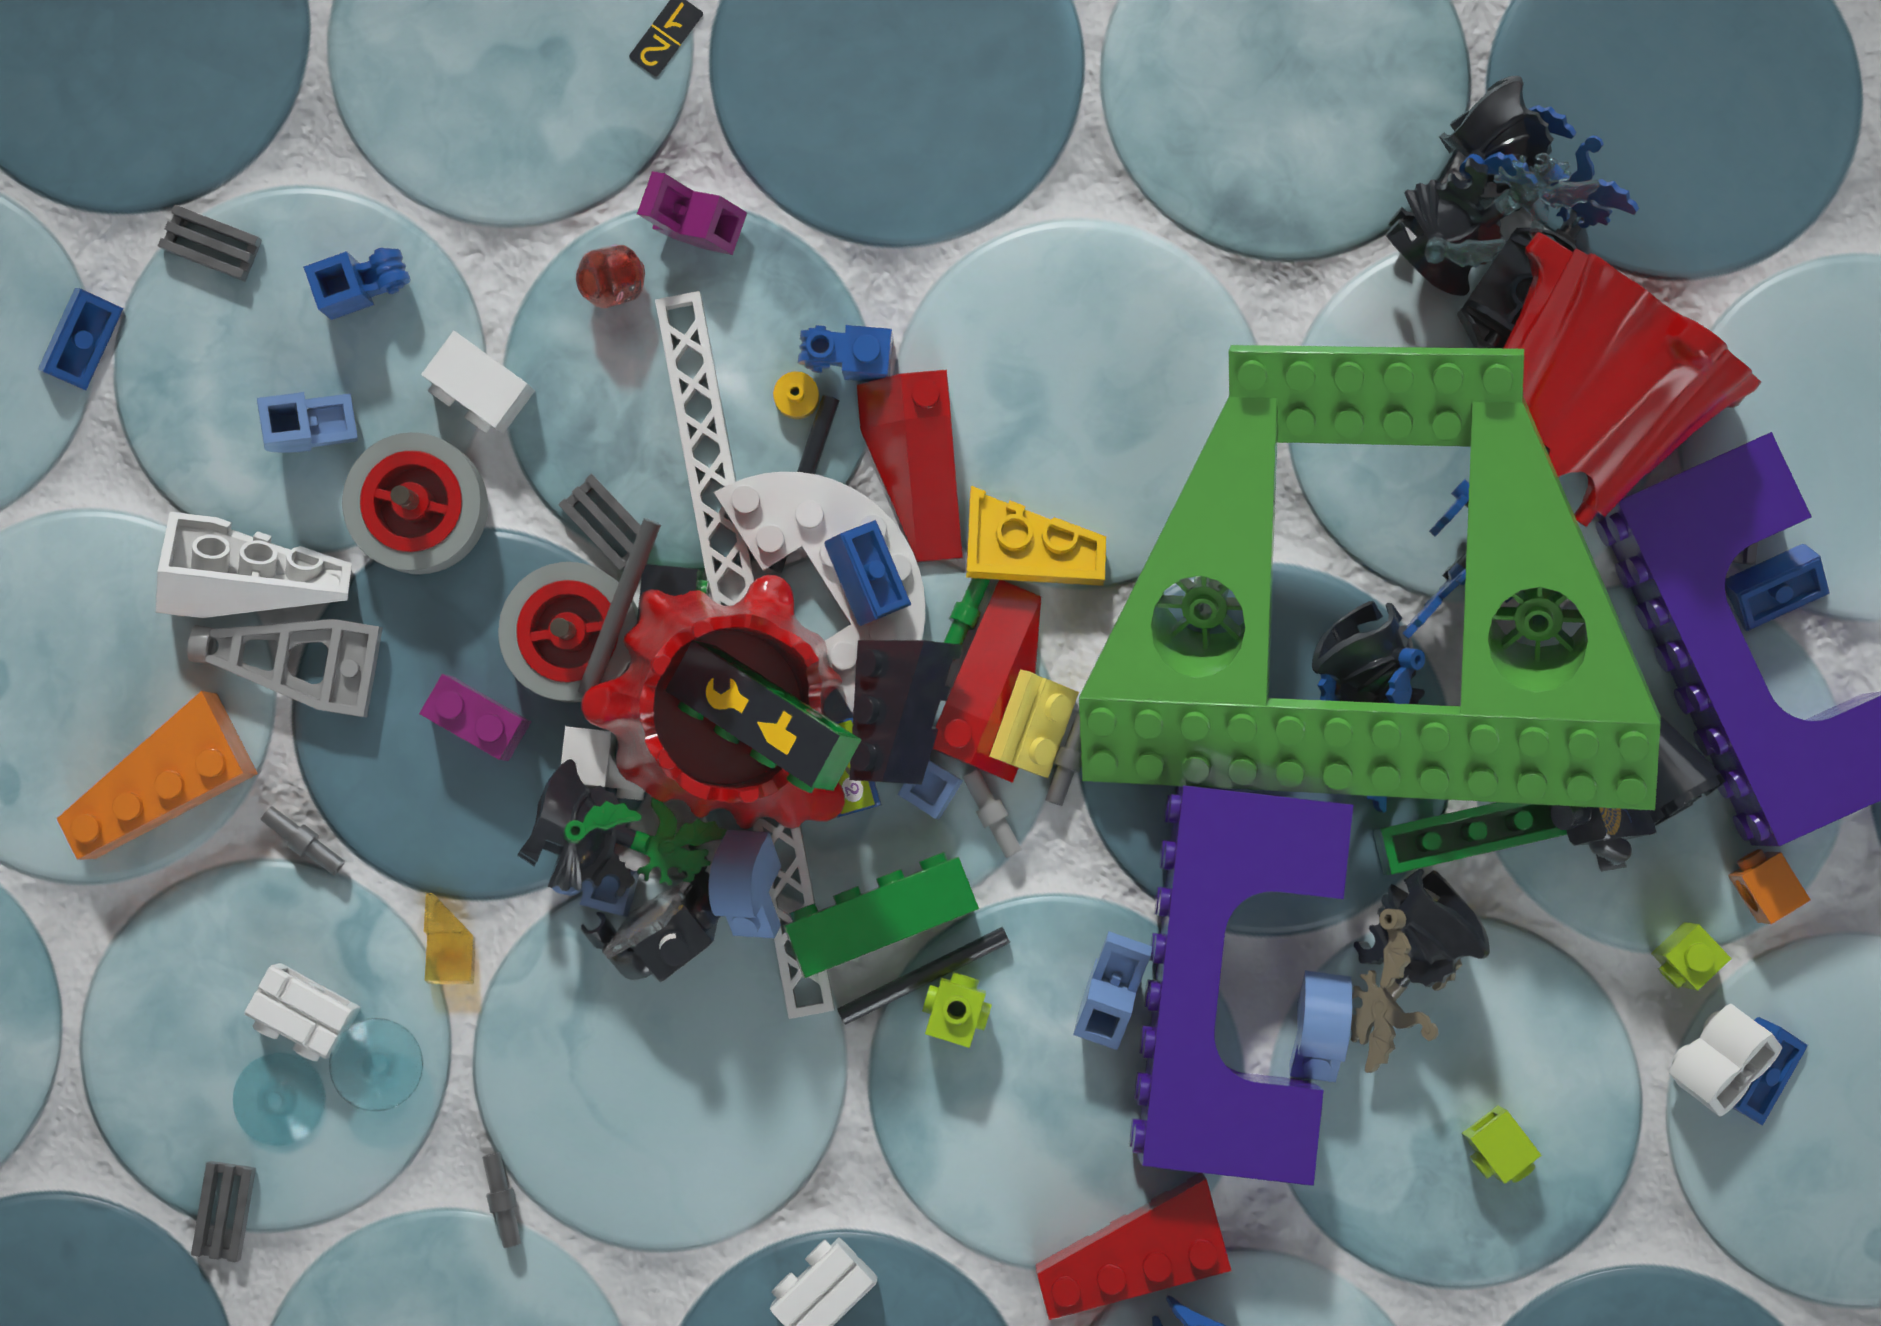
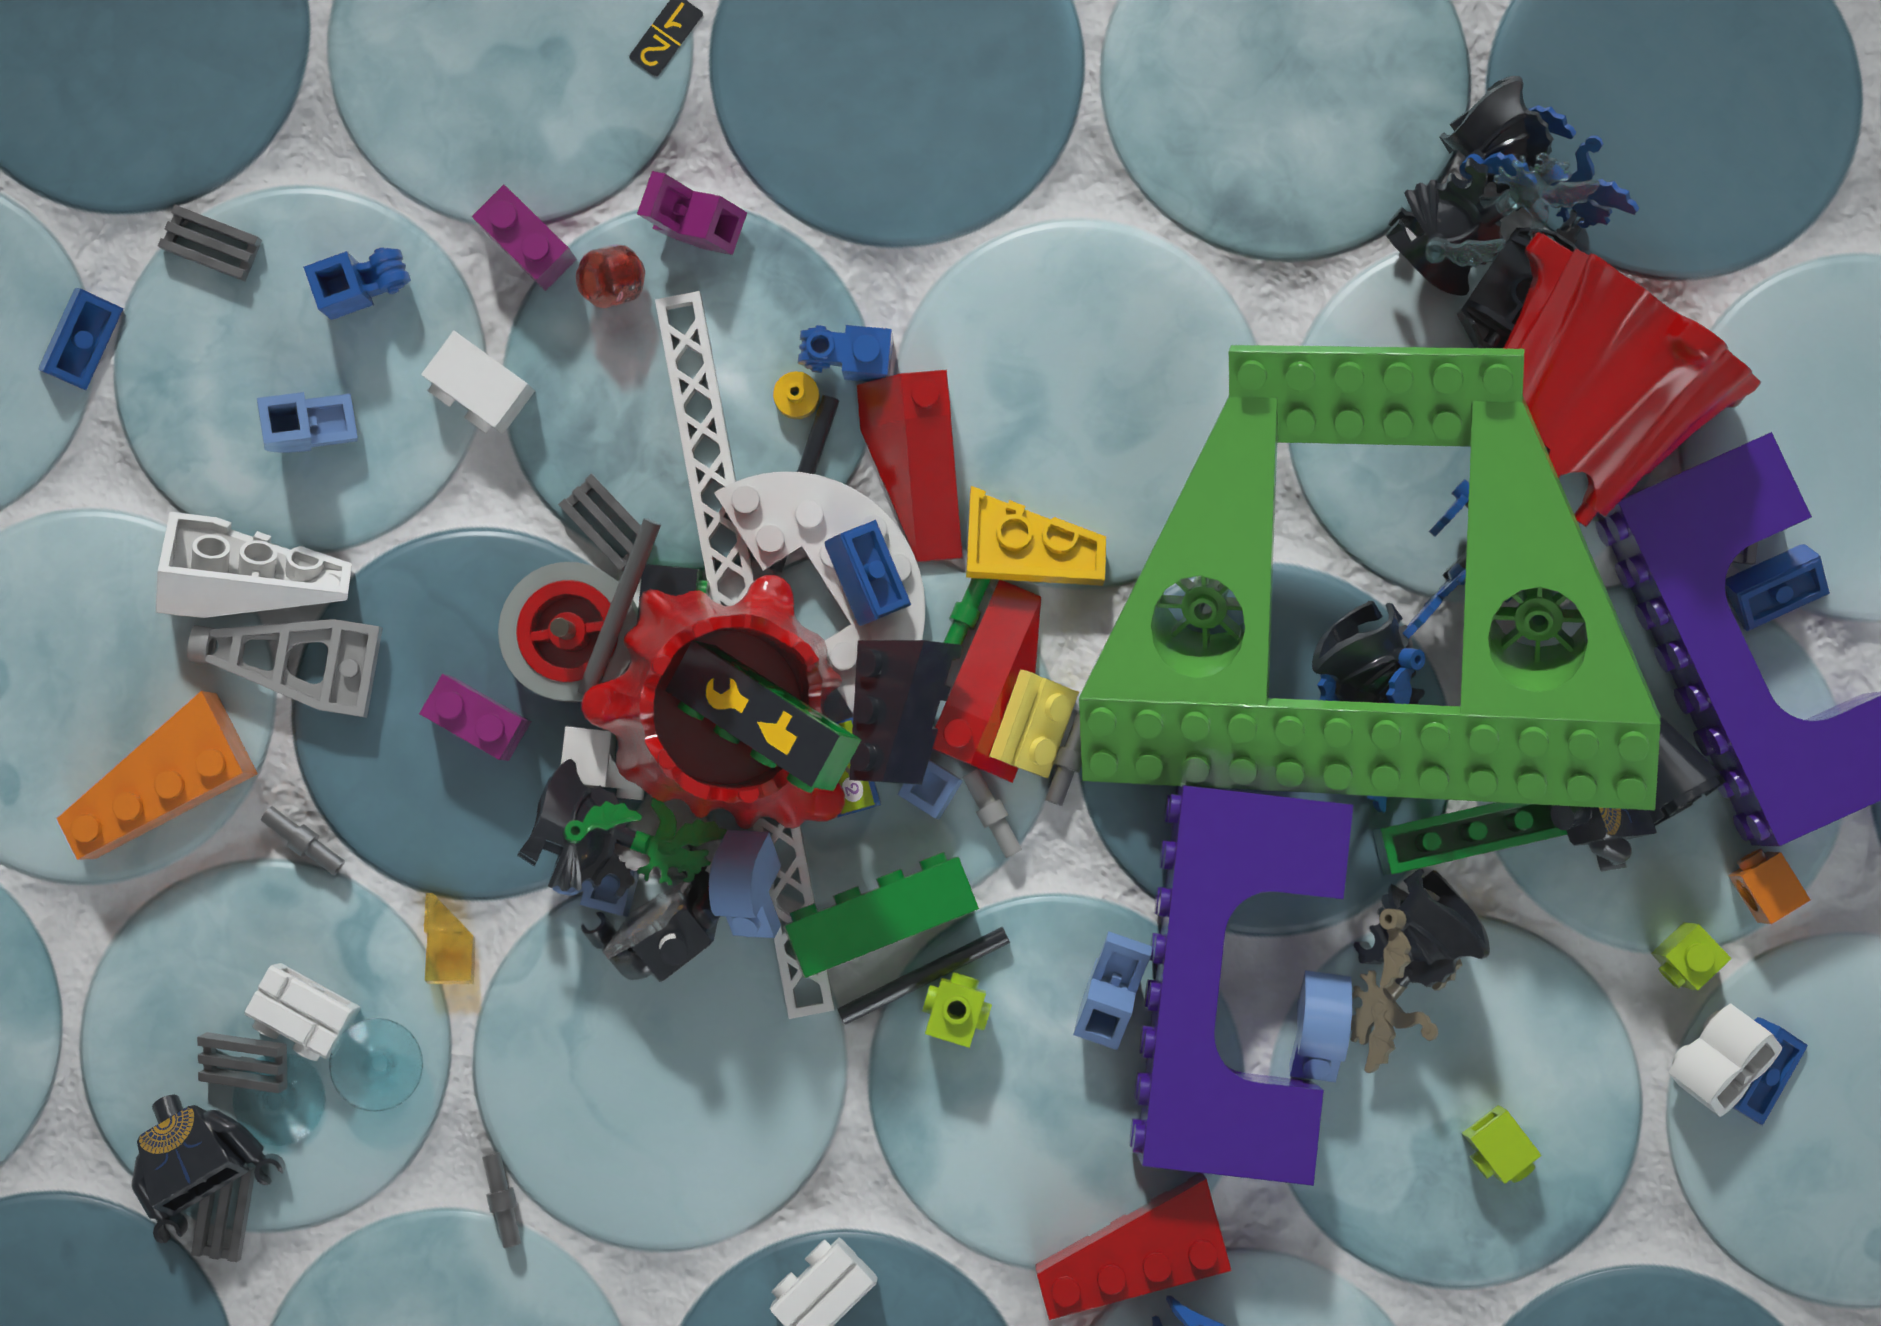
wheel [342,432,488,574] -> none
none -> black torso [131,1094,285,1243]
none -> flat silver tile [197,1032,287,1093]
none -> magenta brick [471,184,577,291]

